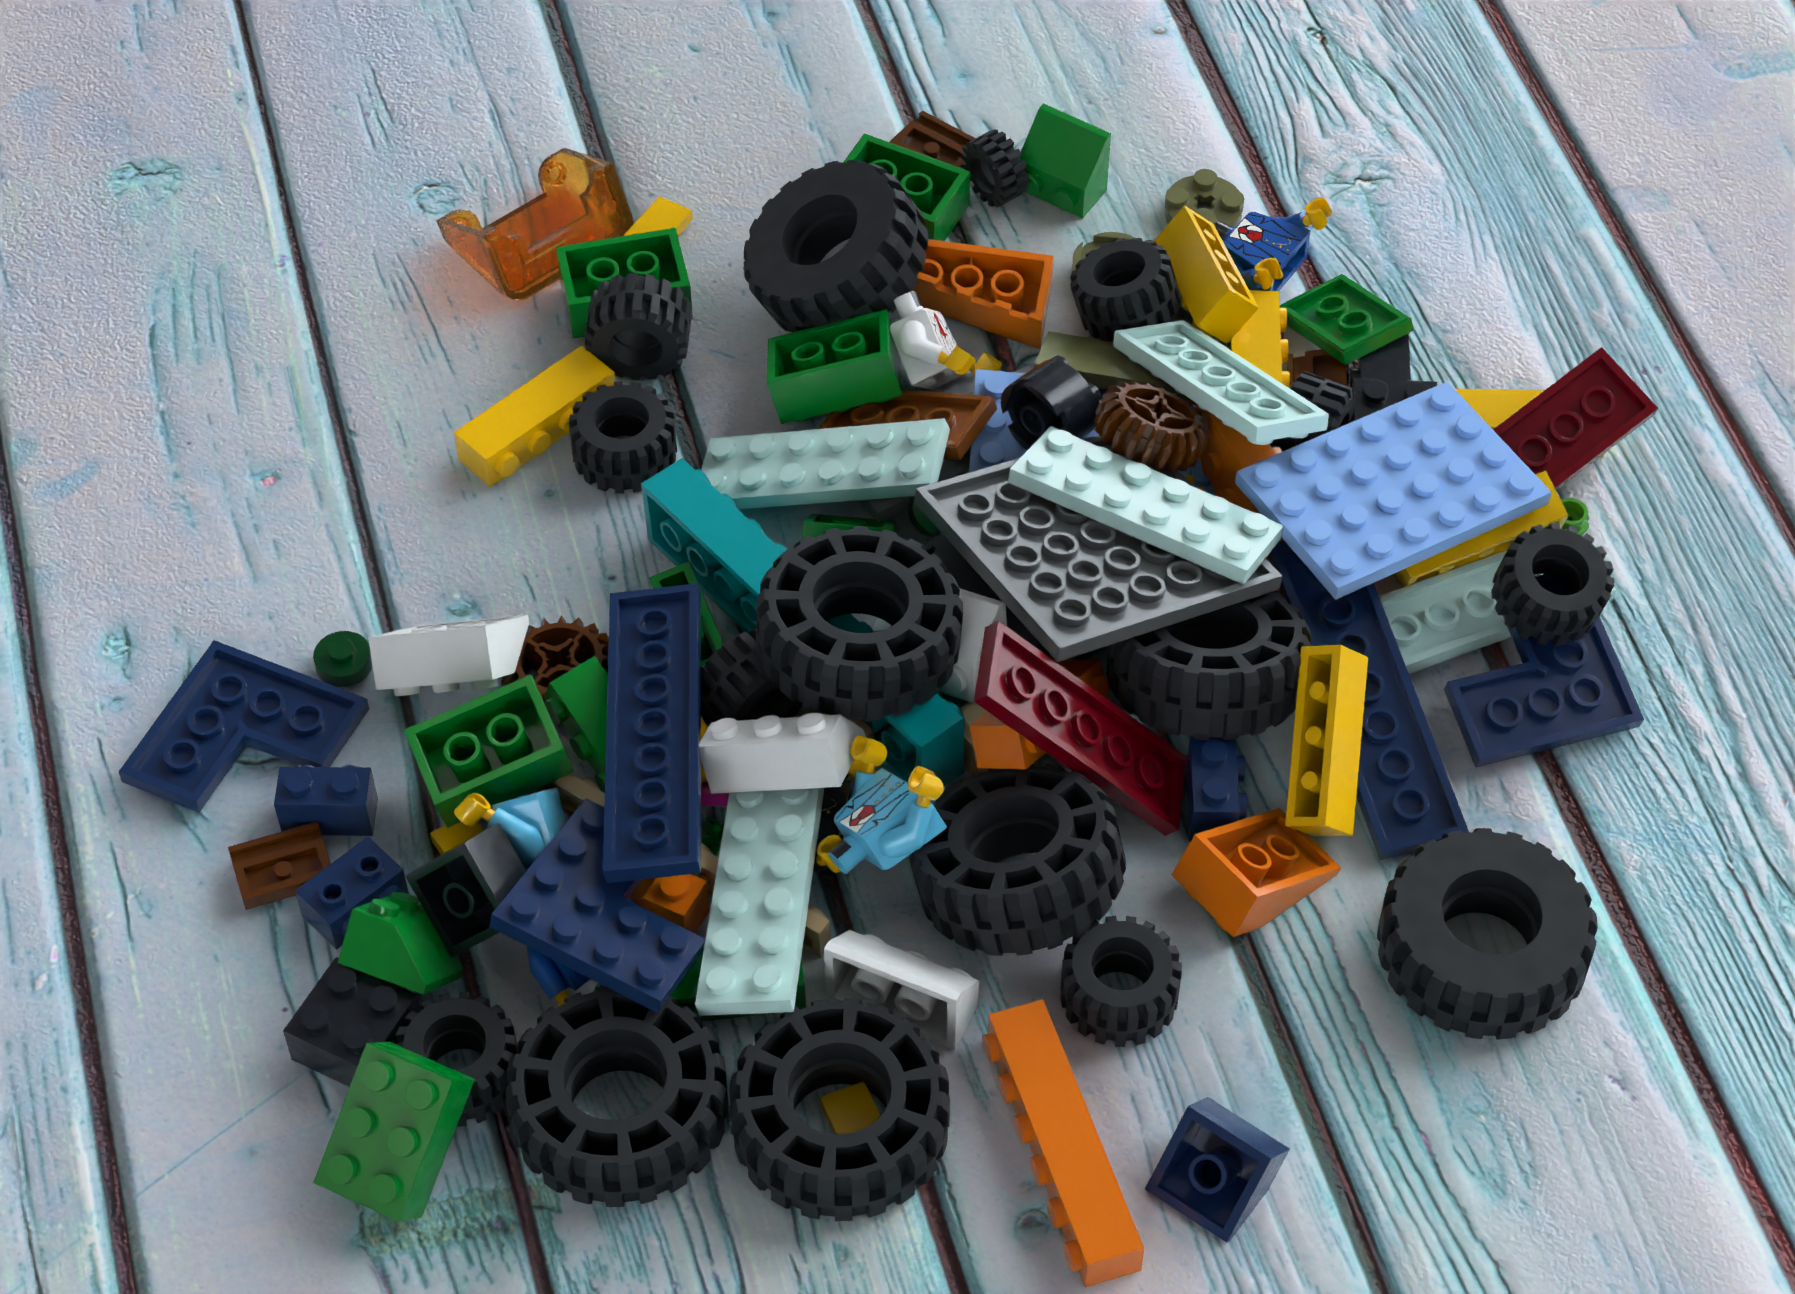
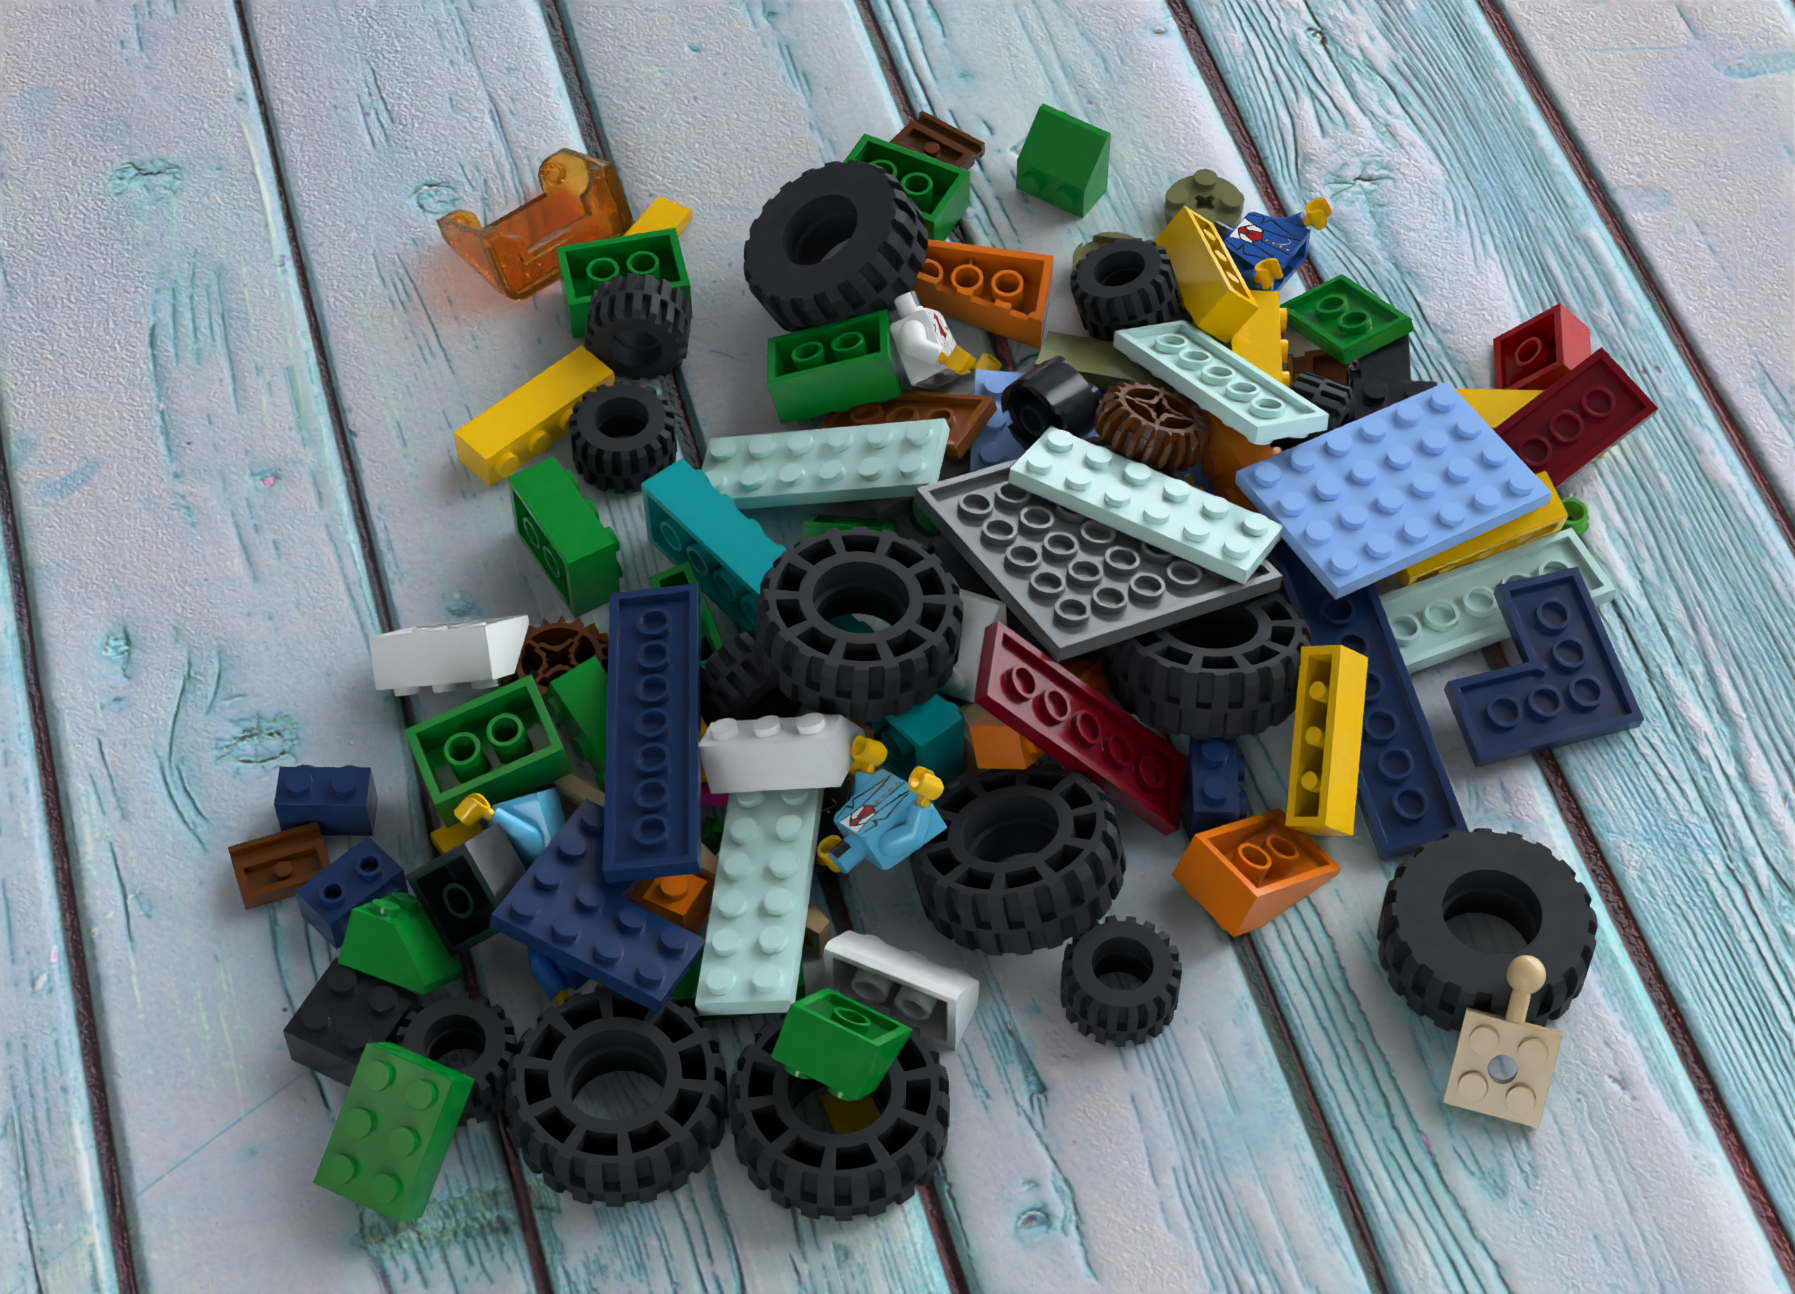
dark blue plate [119,640,369,813] -> none
dark green wheel [313,631,372,687] -> none
black tyre [961,129,1029,208] -> none
orange brick [982,999,1144,1287] -> none
dark blue slope [1145,1097,1290,1242] -> none
black tyre [1491,523,1615,646] -> none
none -> green brick [508,457,623,618]
none -> green slope [771,987,912,1101]
none -> tan plate [1443,955,1563,1128]
none -> red slope [1493,303,1591,390]

